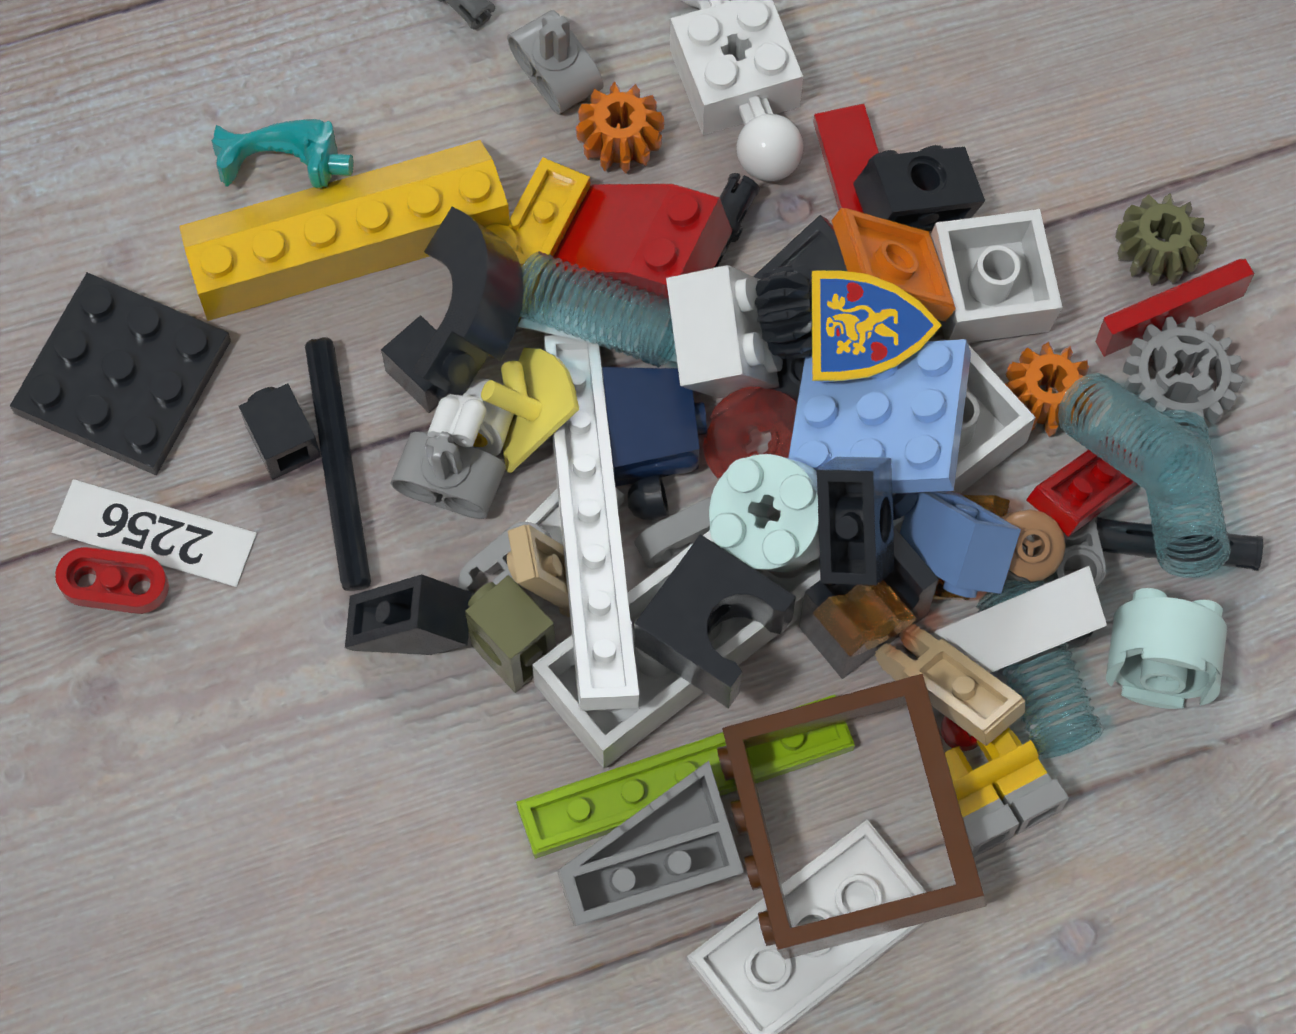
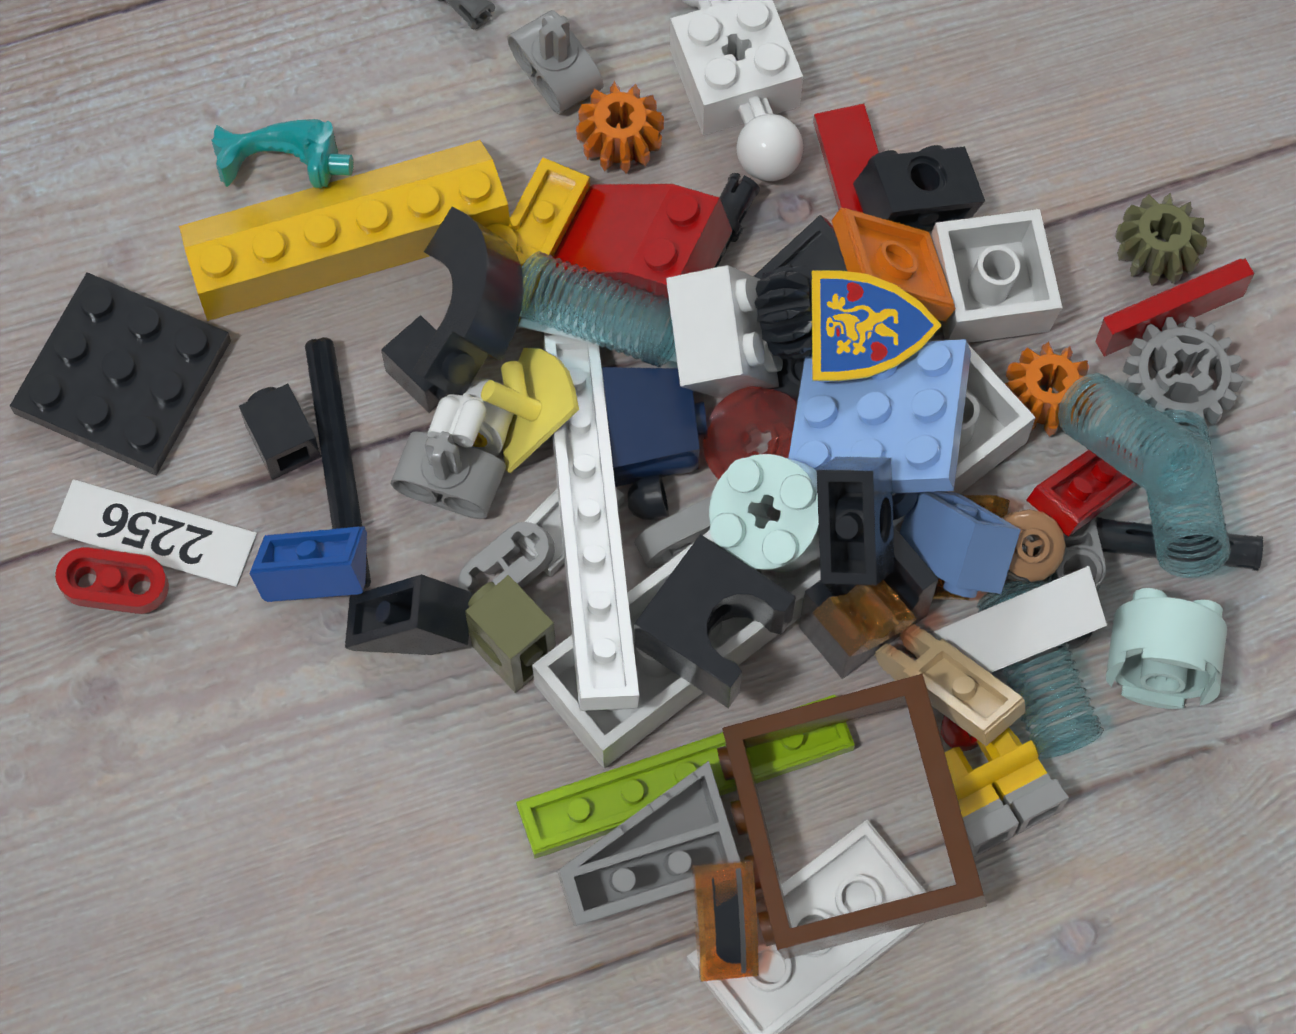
tan hinge [507,524,570,617] -> none
none -> blue slope [249,526,367,602]
none -> clear orange slope [692,860,759,982]

